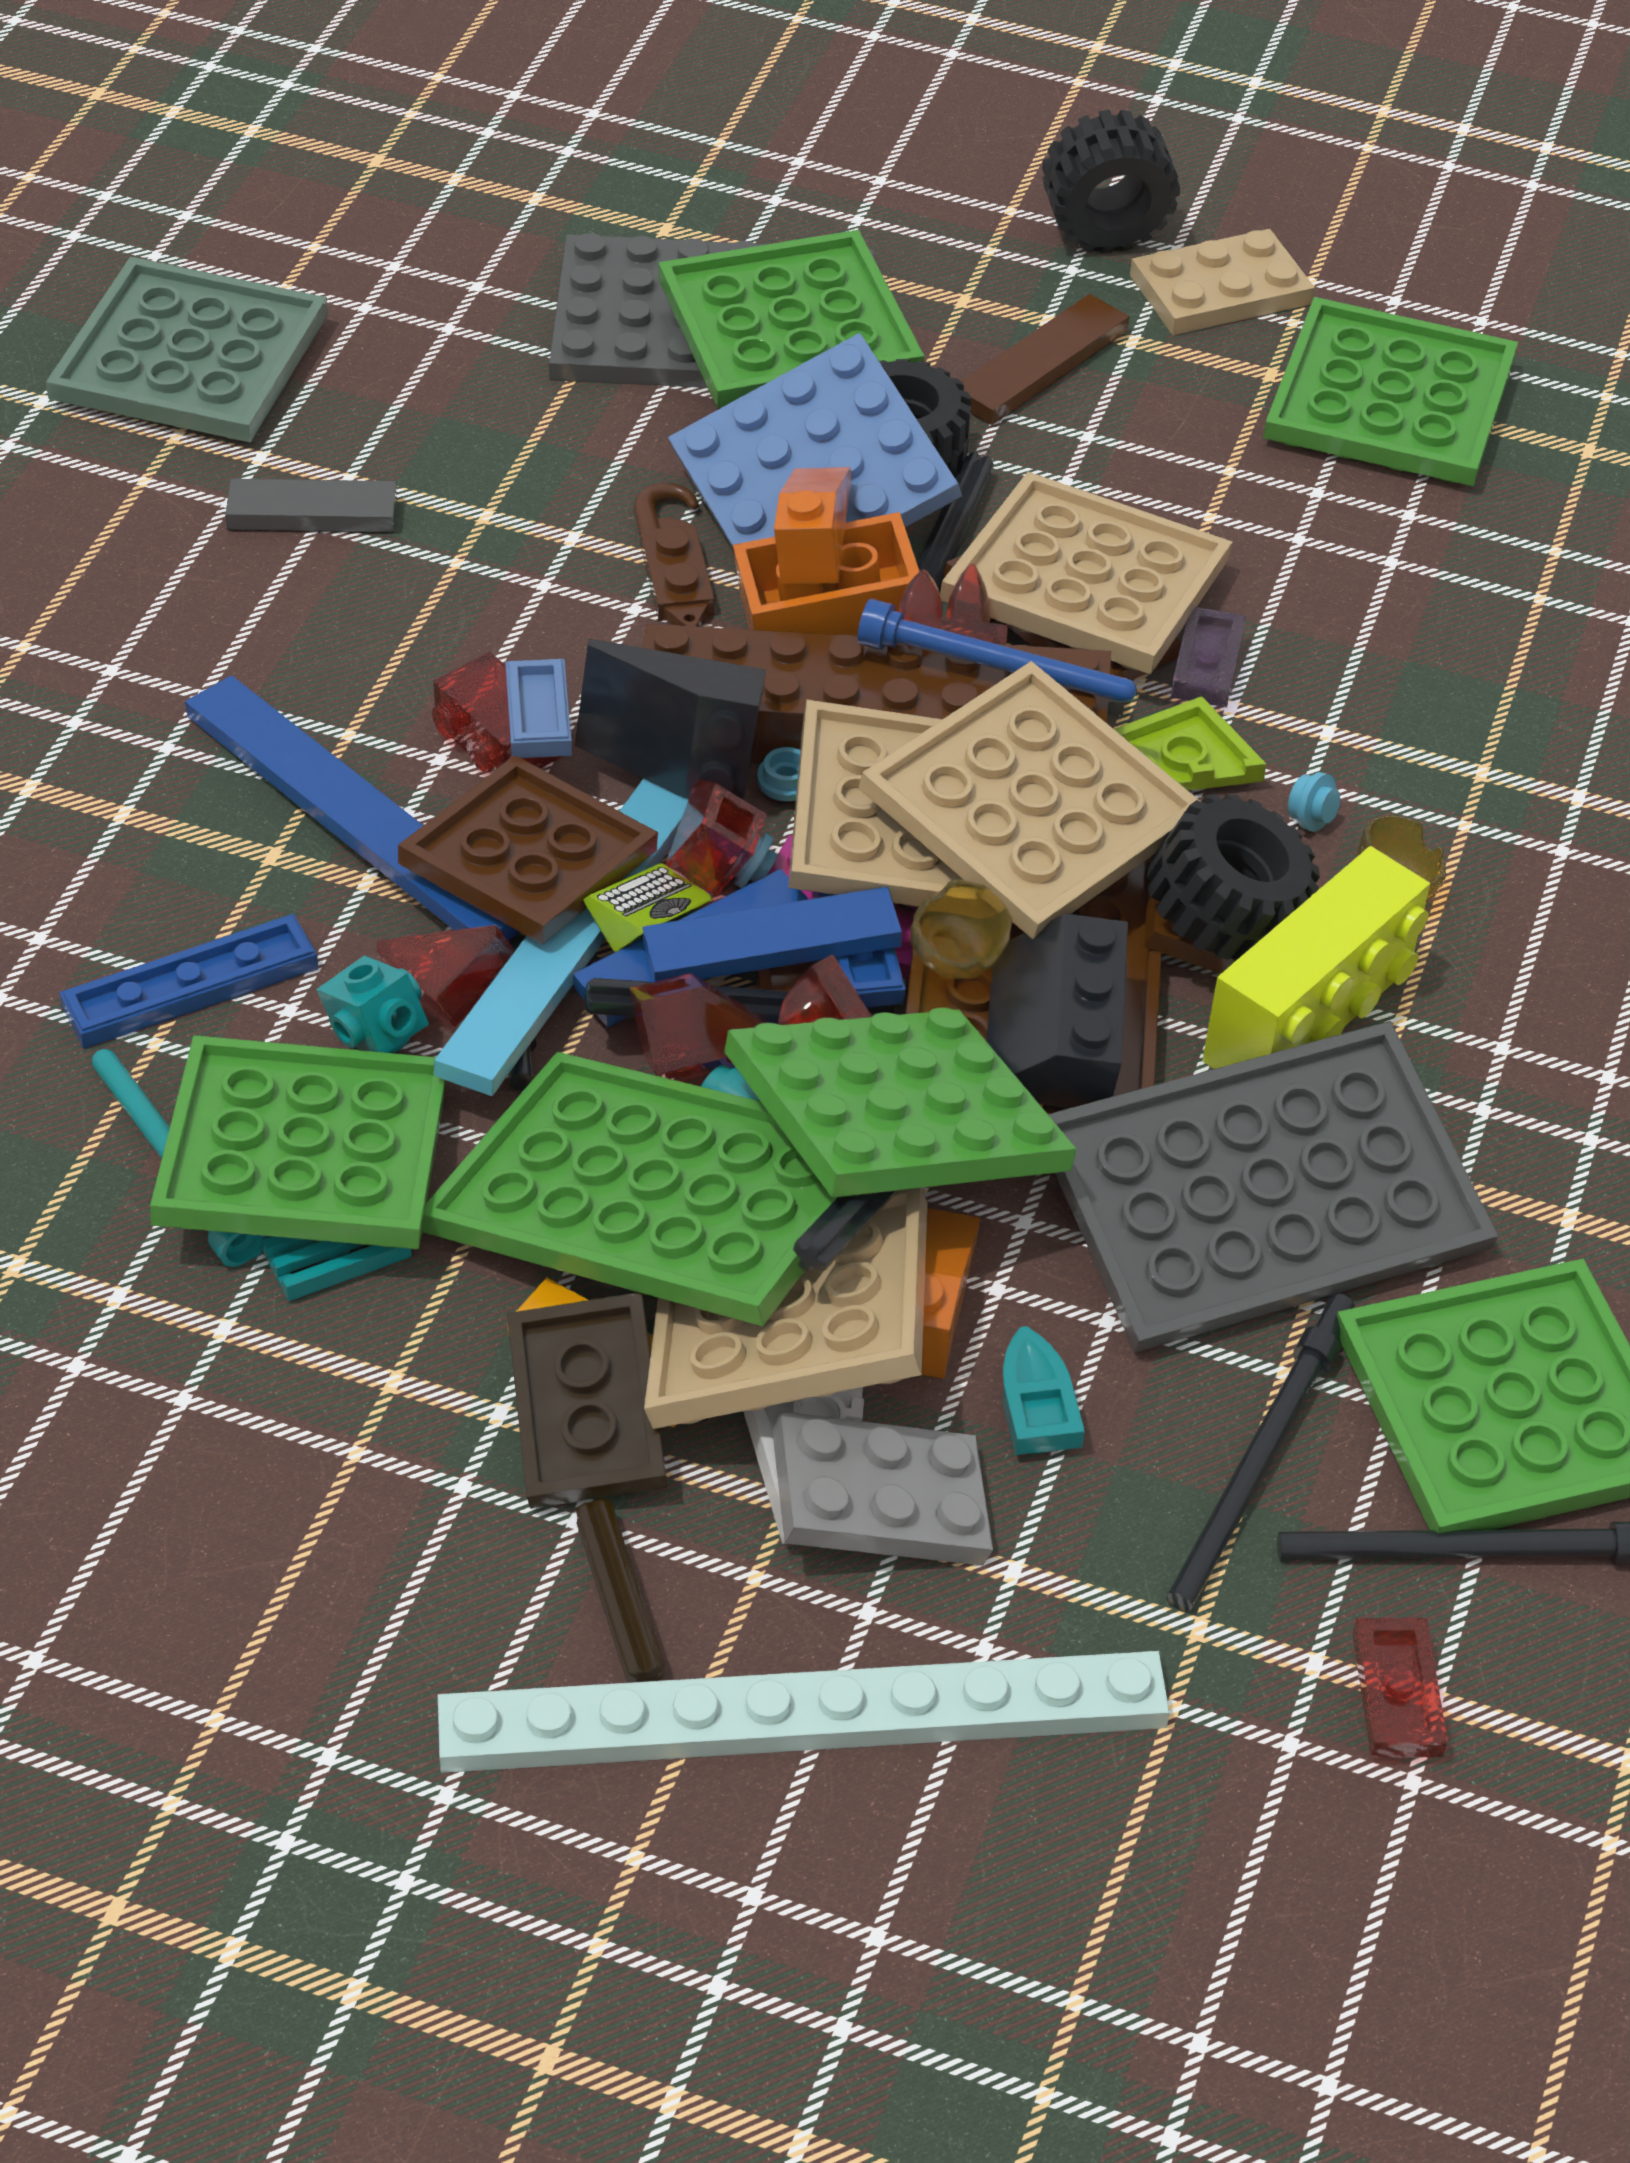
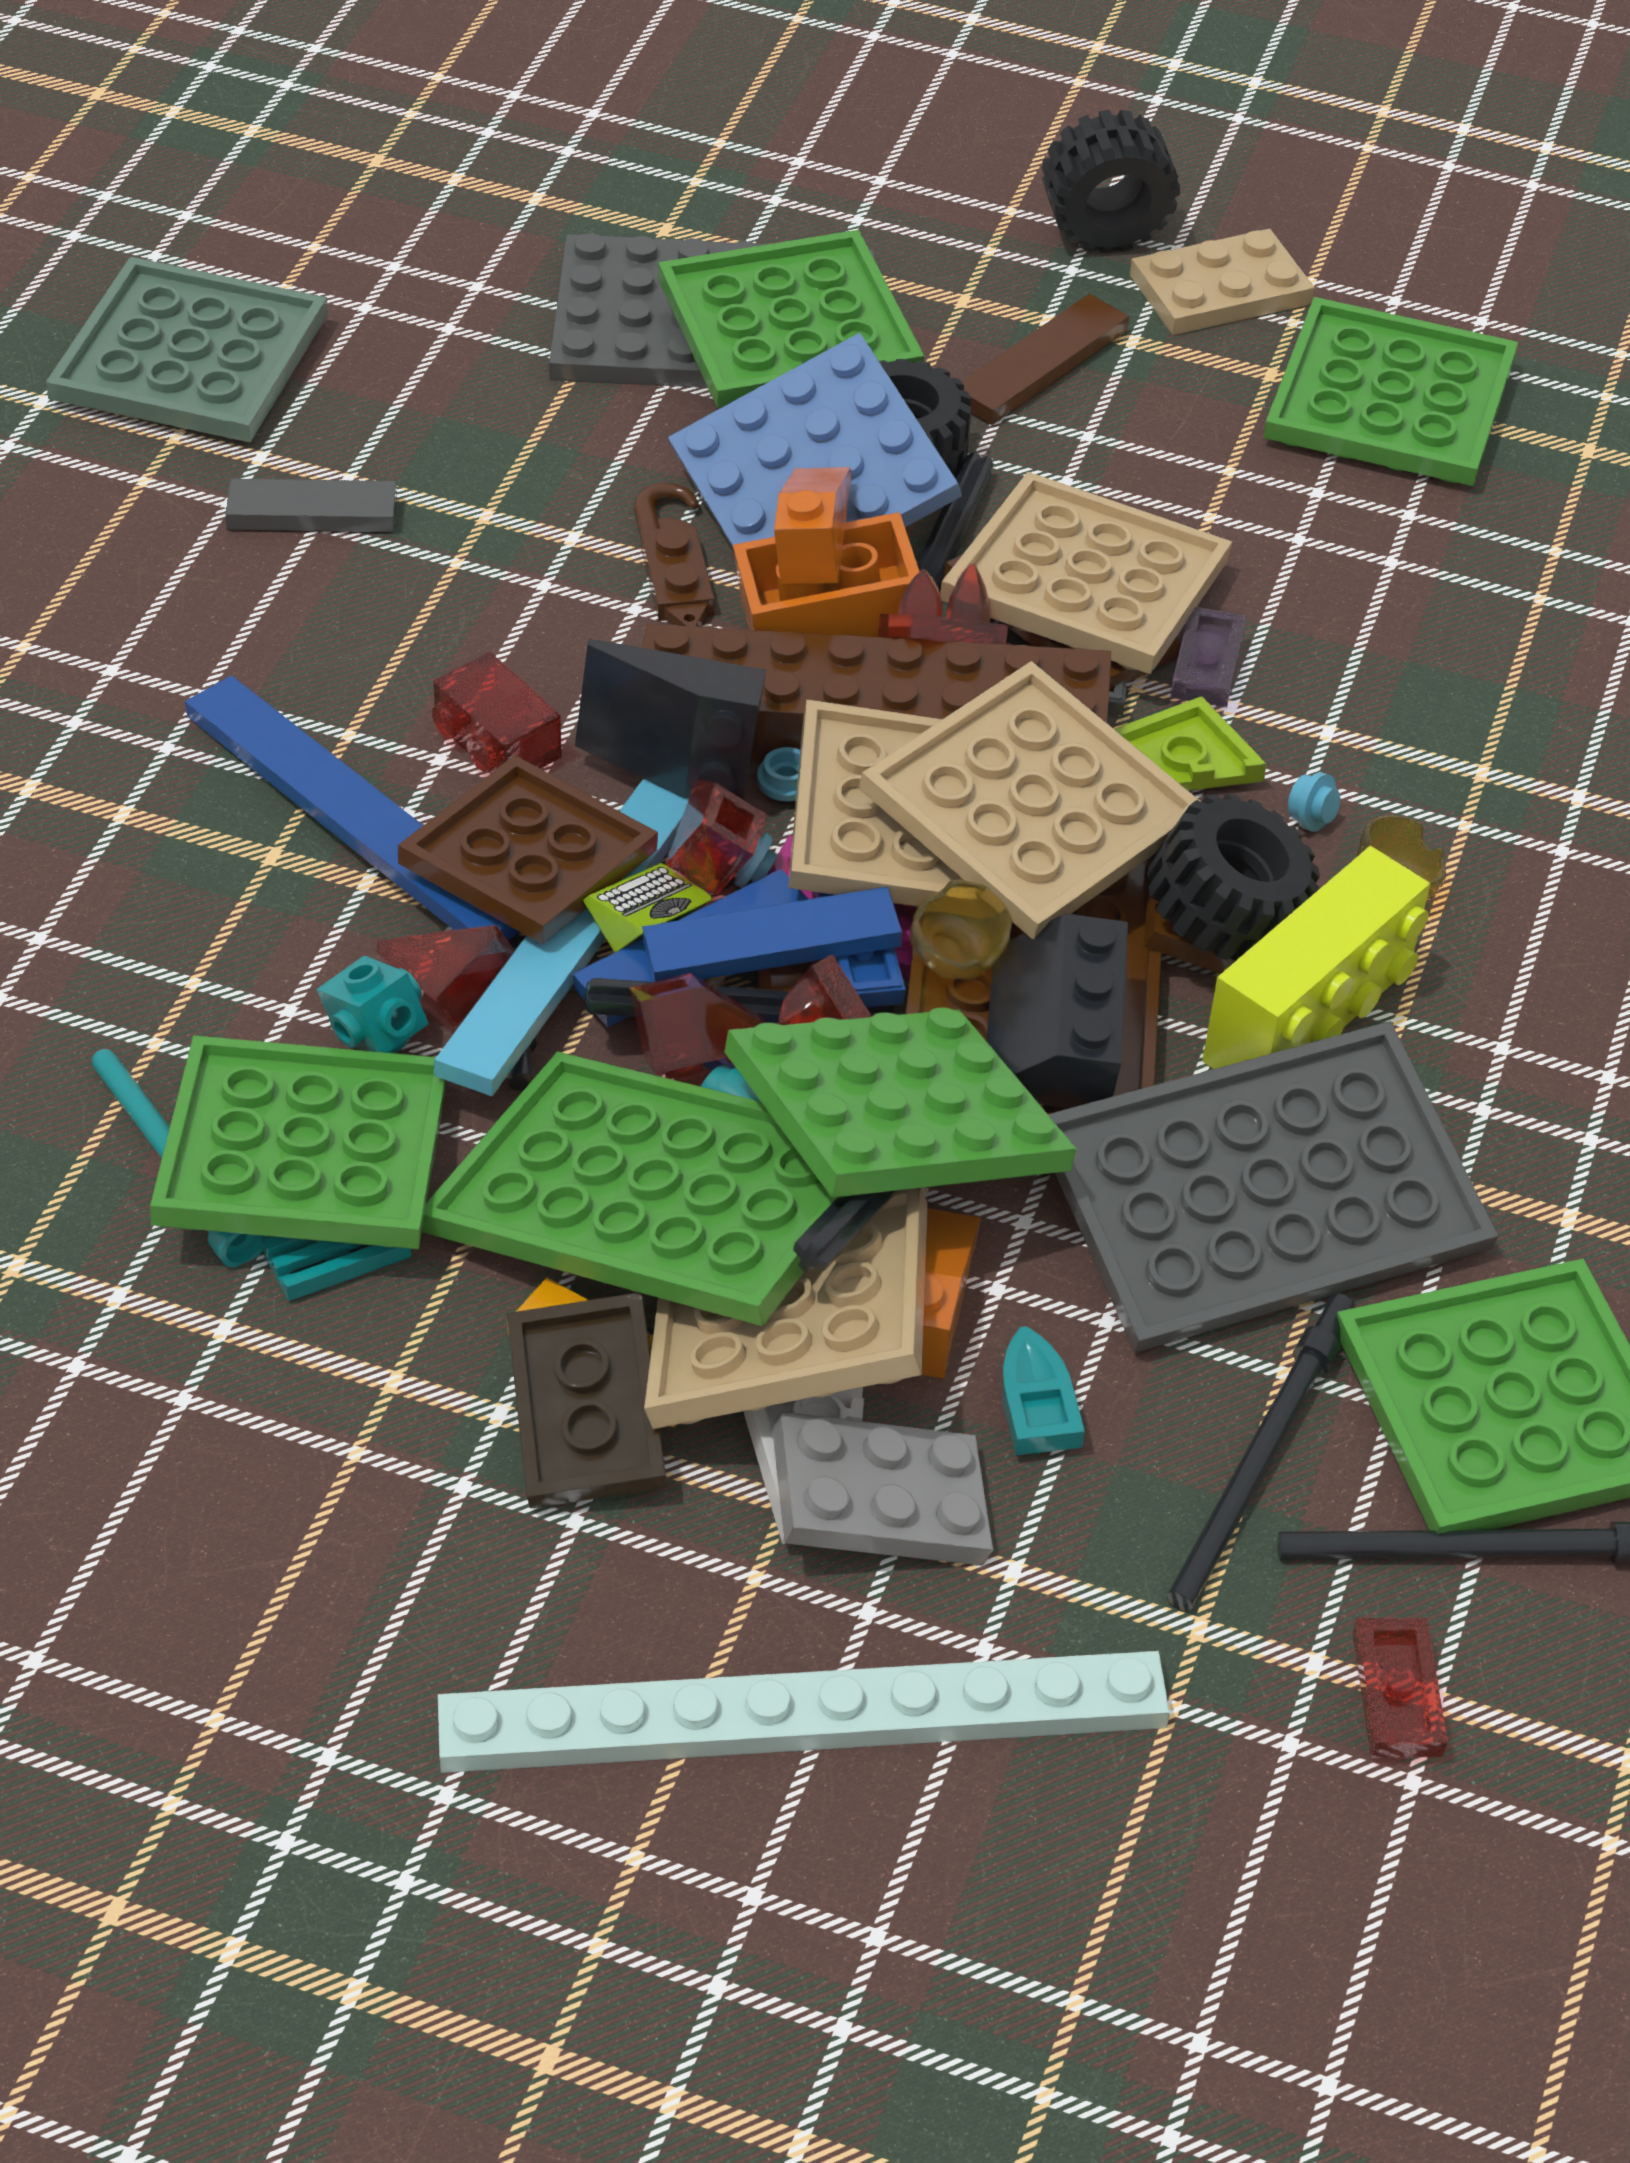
blue tile [59,914,318,1049] -> none
medium blue tile [505,659,572,758] -> none
dark brown axle [576,1499,664,1683] -> none
blue piece [857,599,1137,702] -> none

